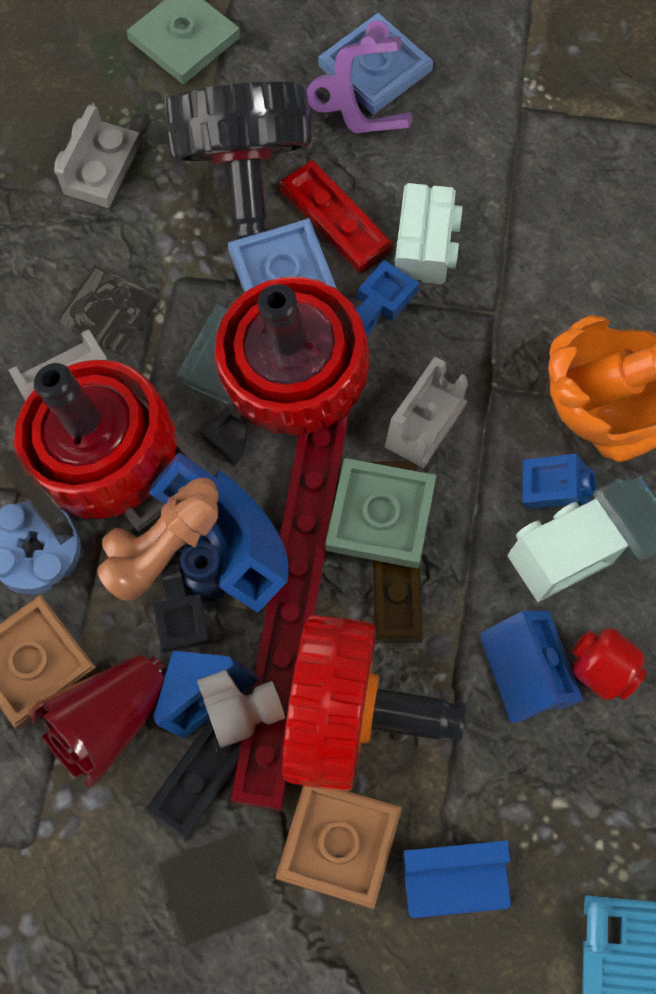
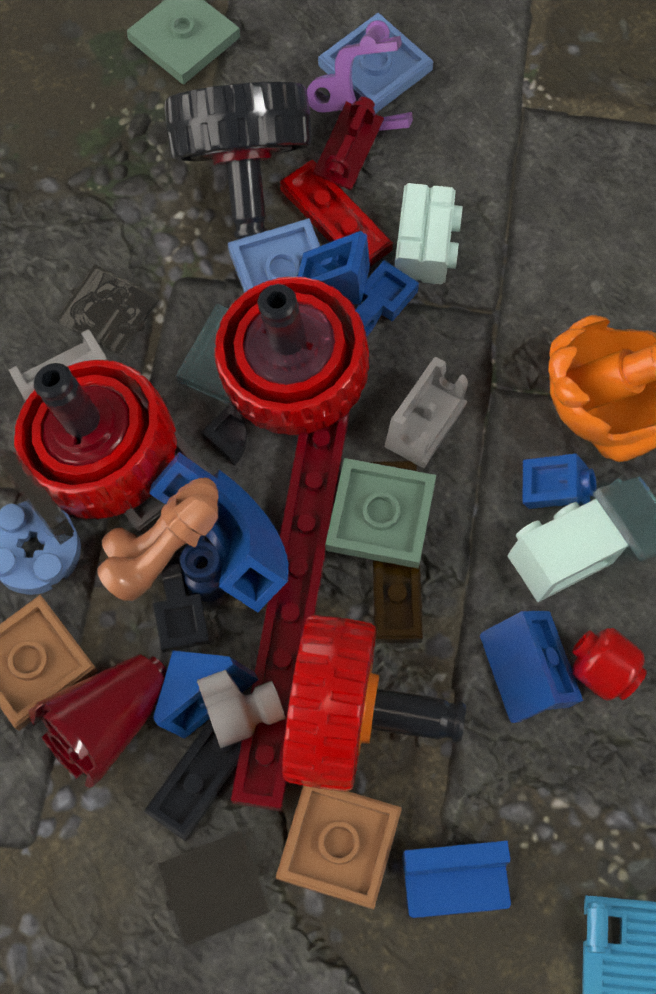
light grey bracket [54,105,141,208] -> none
none -> blue slope [298,231,370,305]
none -> dark red hinge [313,97,384,191]

